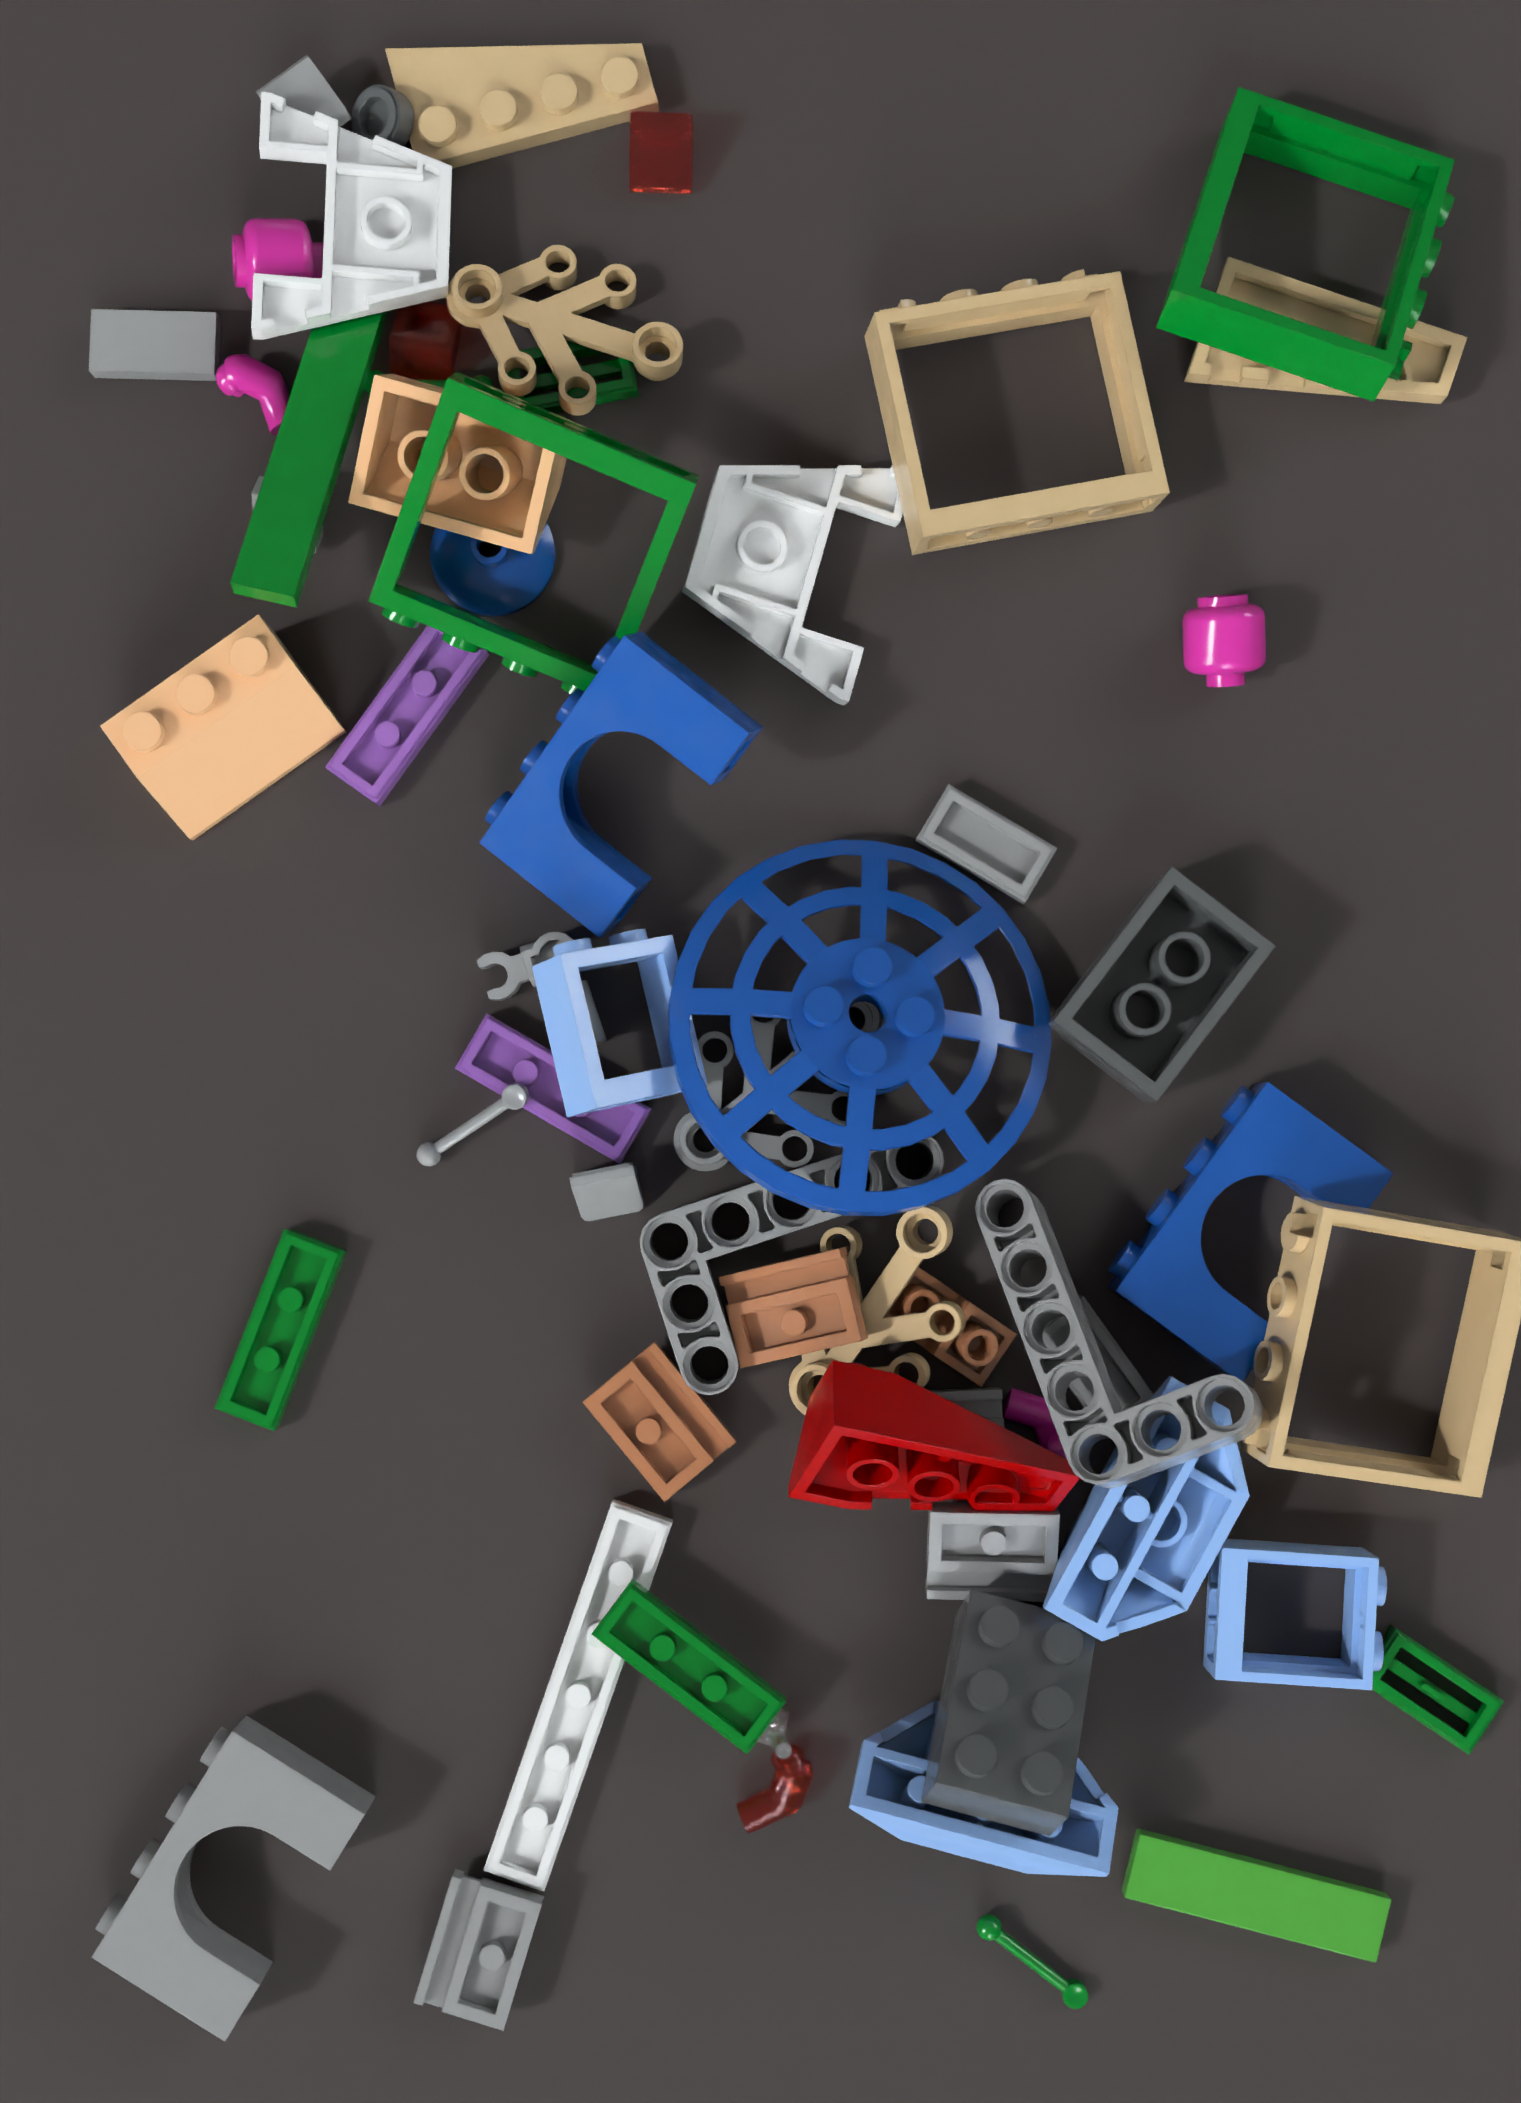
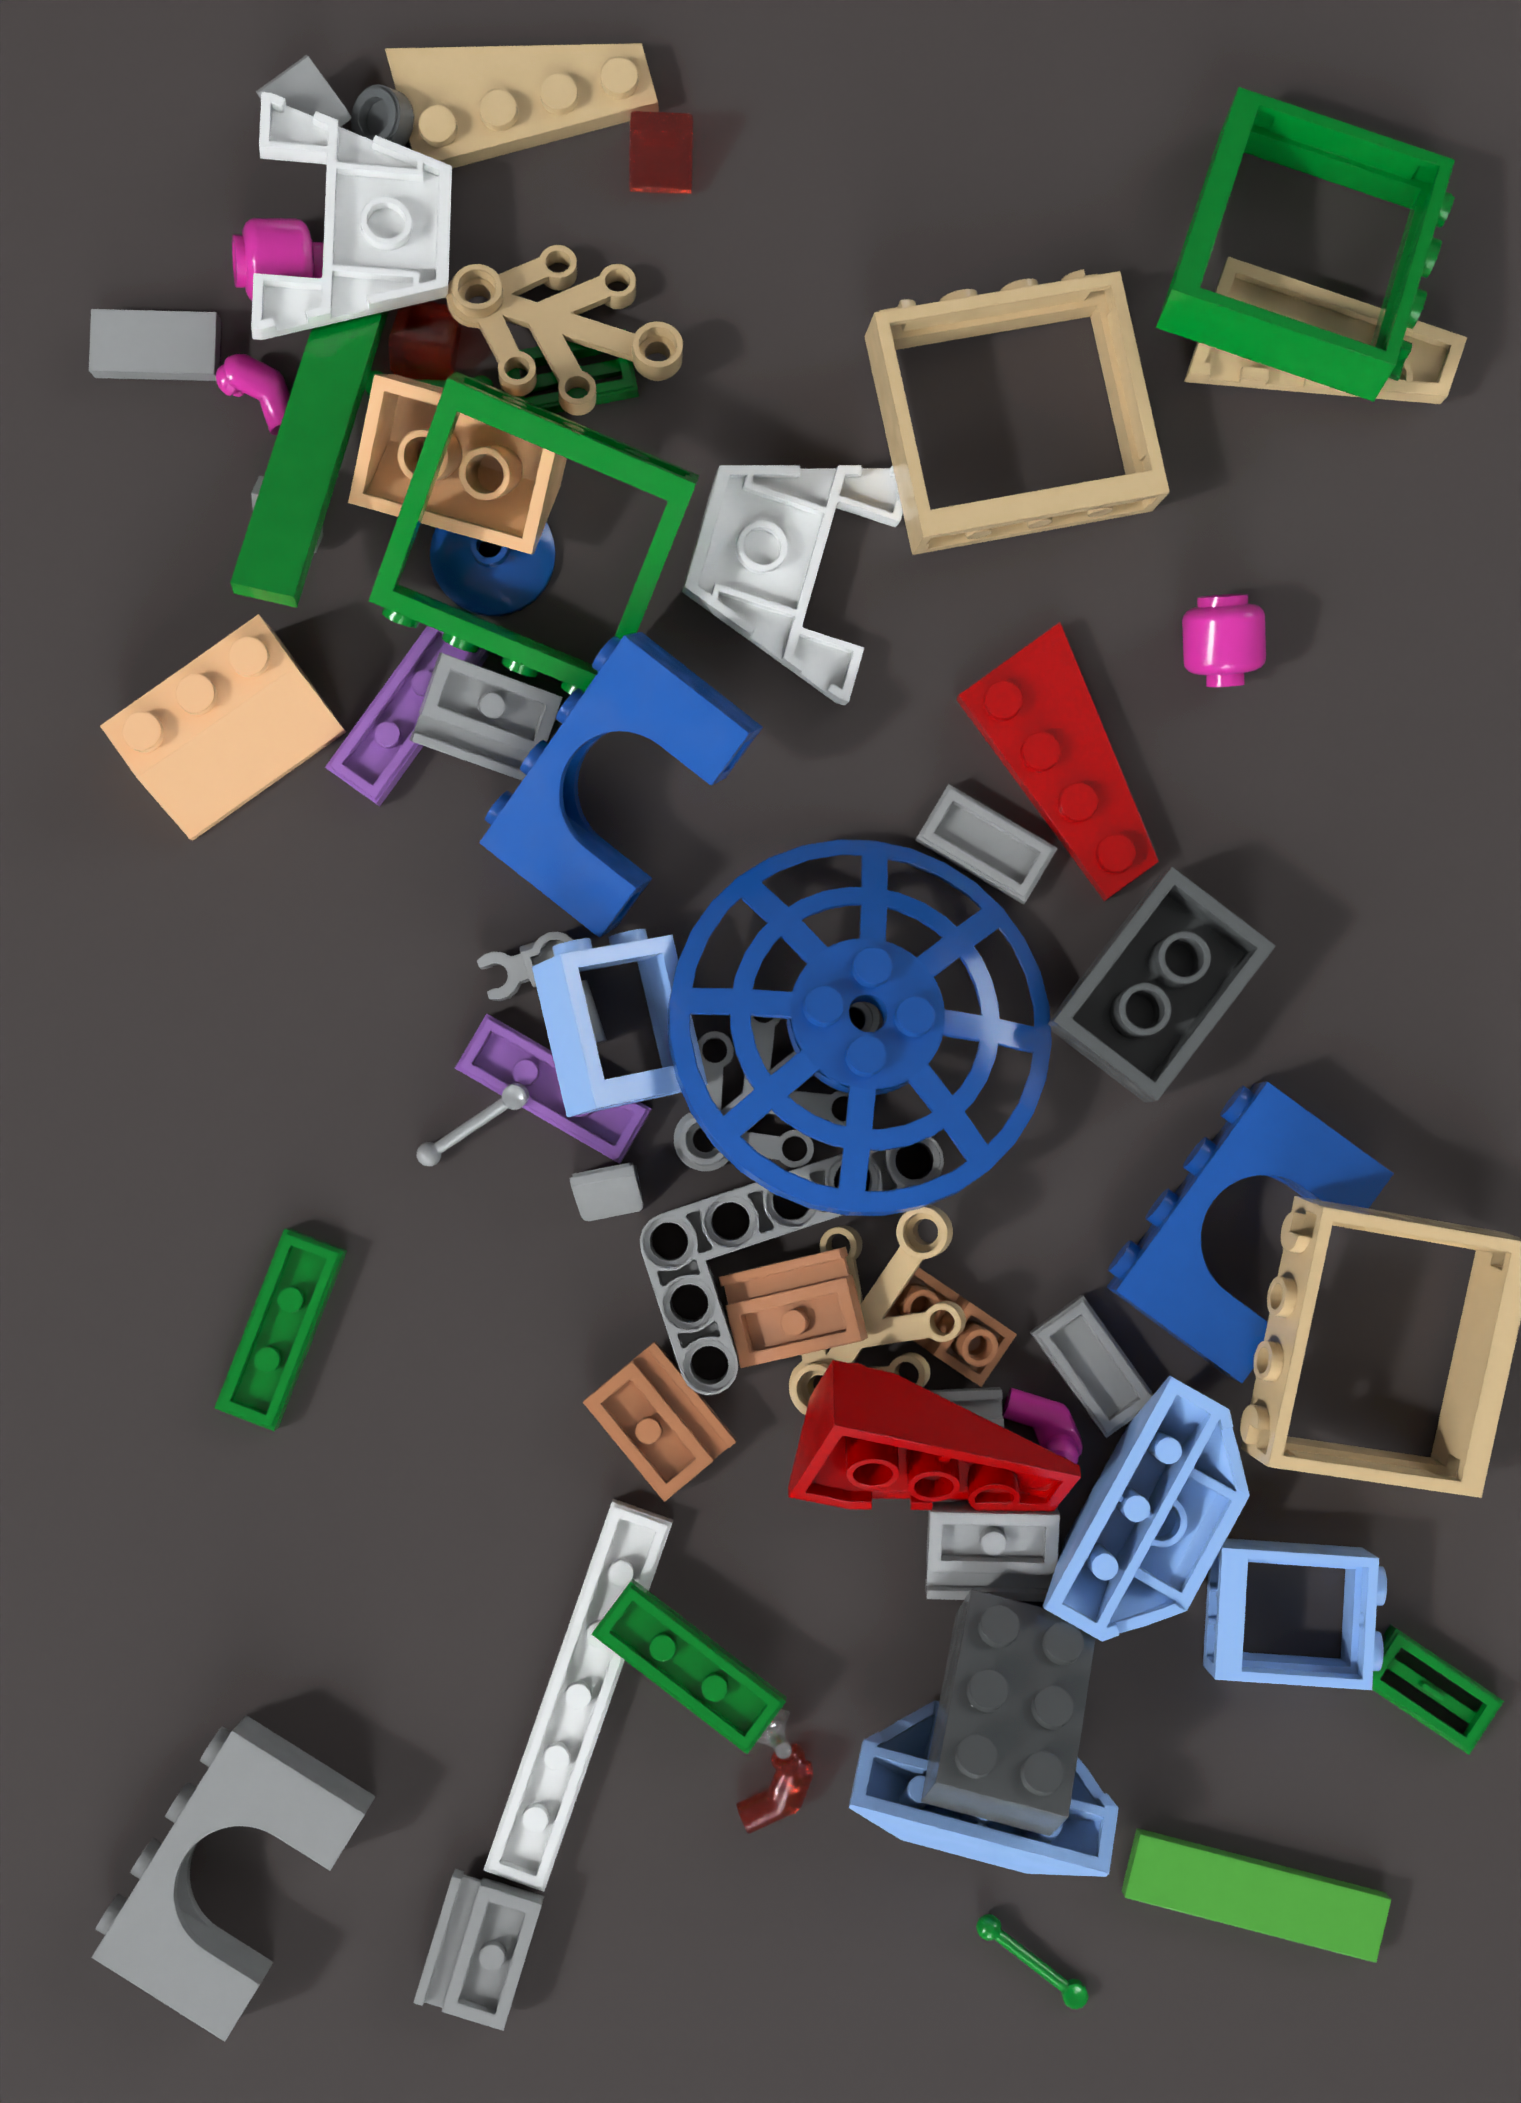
light grey beam [975,1179,1263,1488] -> none
none -> light grey plate [410,652,562,780]
none -> red wing [956,622,1159,901]

